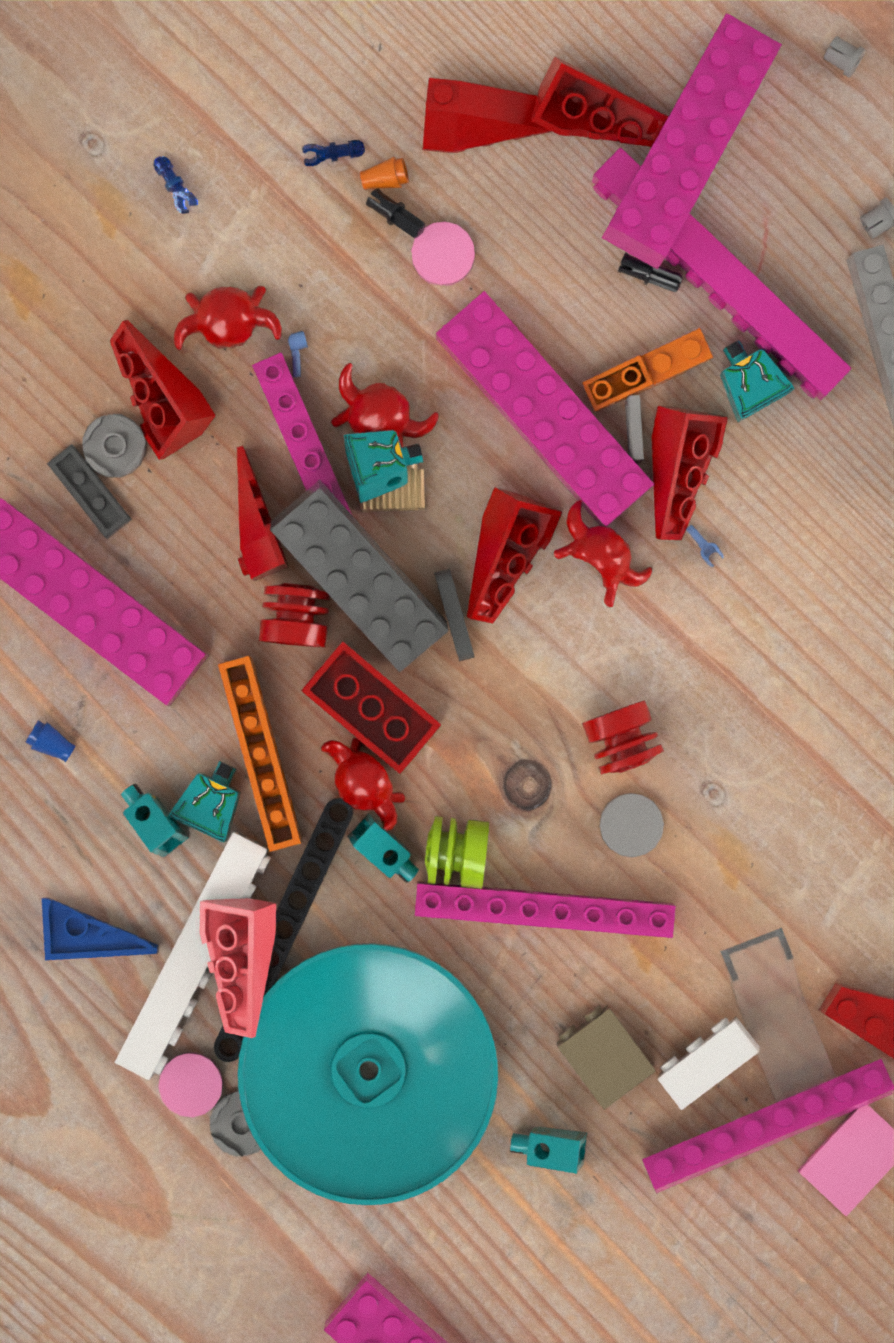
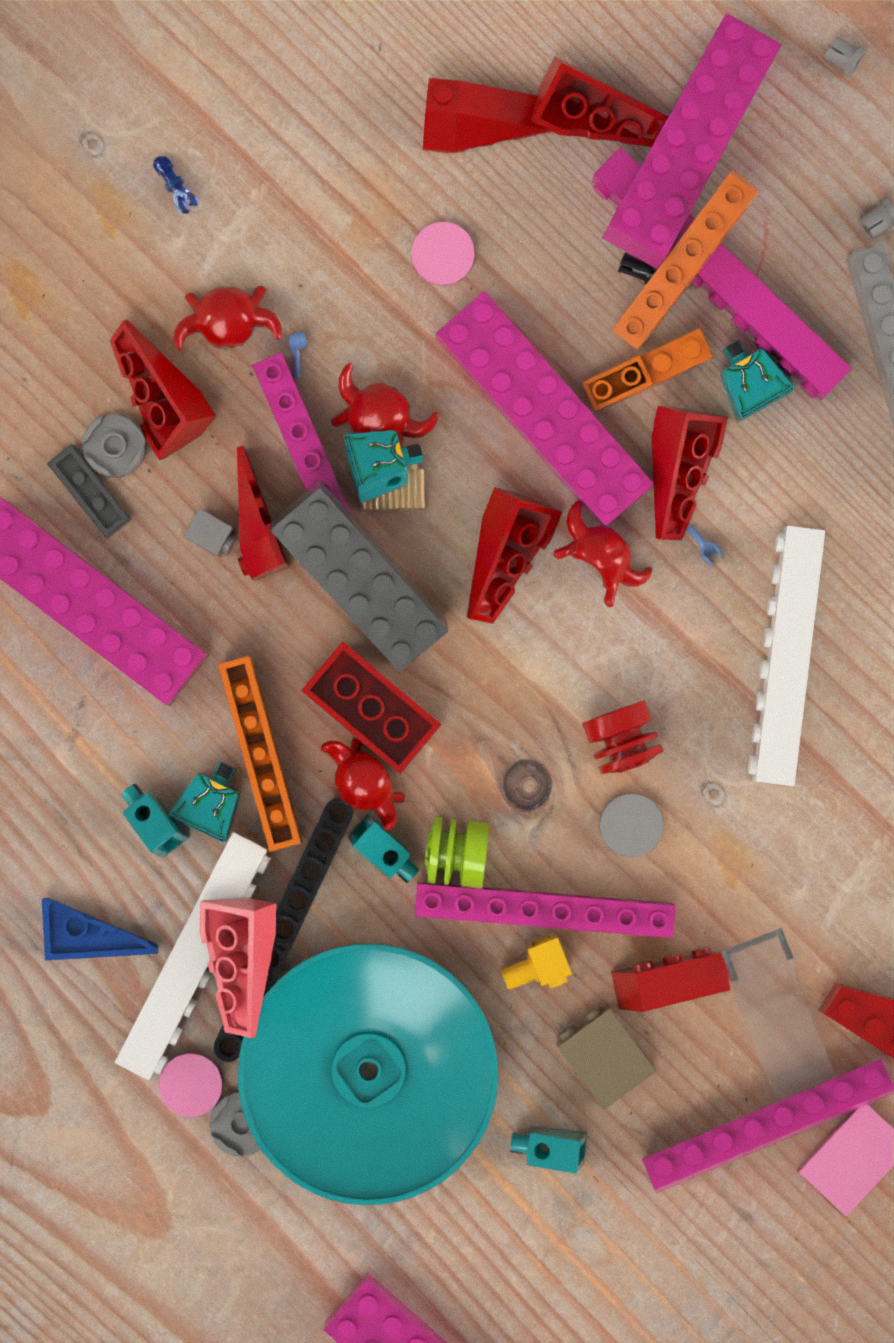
blue cone [25,720,75,762] -> none
red wheel [259,583,331,648] -> none
clear blue piece [302,140,365,166] -> none
orange cone [360,157,409,190] -> none
black axle [366,188,425,238] -> none
dark grey beam [434,568,475,662] -> none
light grey tile [625,395,644,463] -> none
white brick [658,1017,760,1110] -> none
none -> light grey brick [184,508,237,557]
none -> yellow brick [501,932,572,991]
none -> red wedge [611,947,731,1012]
none -> orange brick [612,171,761,350]
none -> white brick [748,526,825,786]

